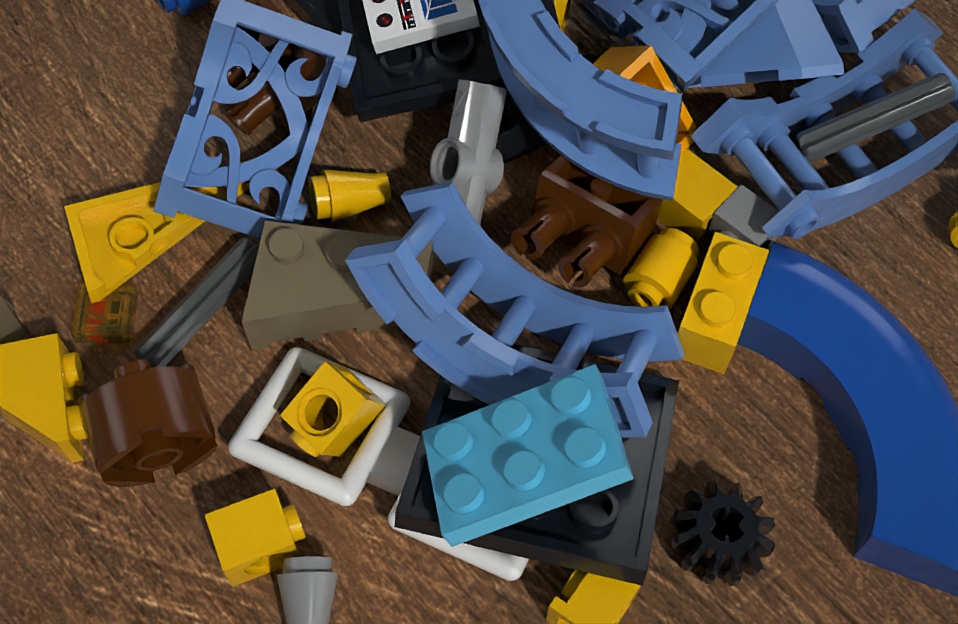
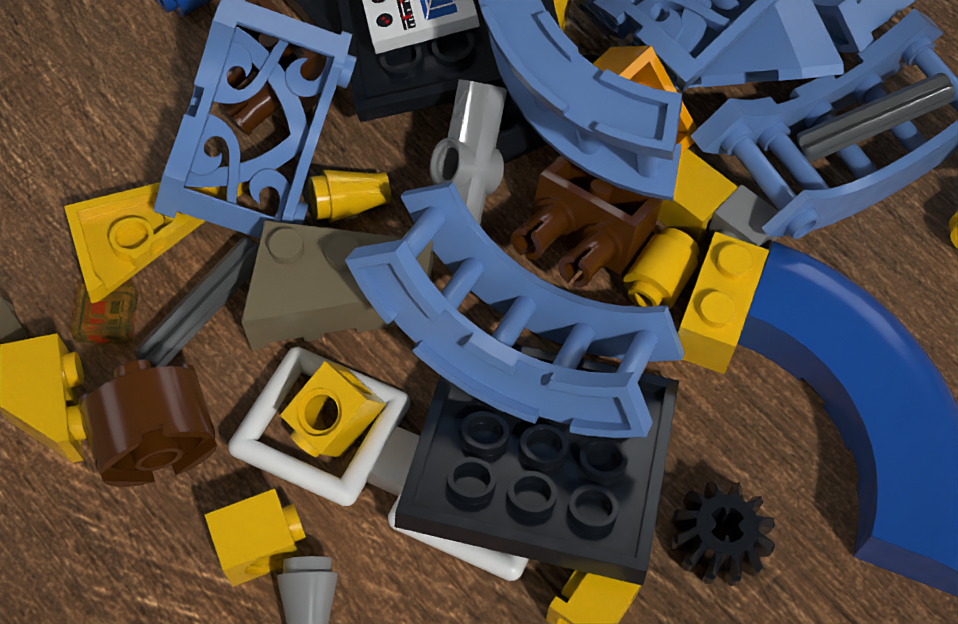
medium azure plate [422,364,634,547] -> none

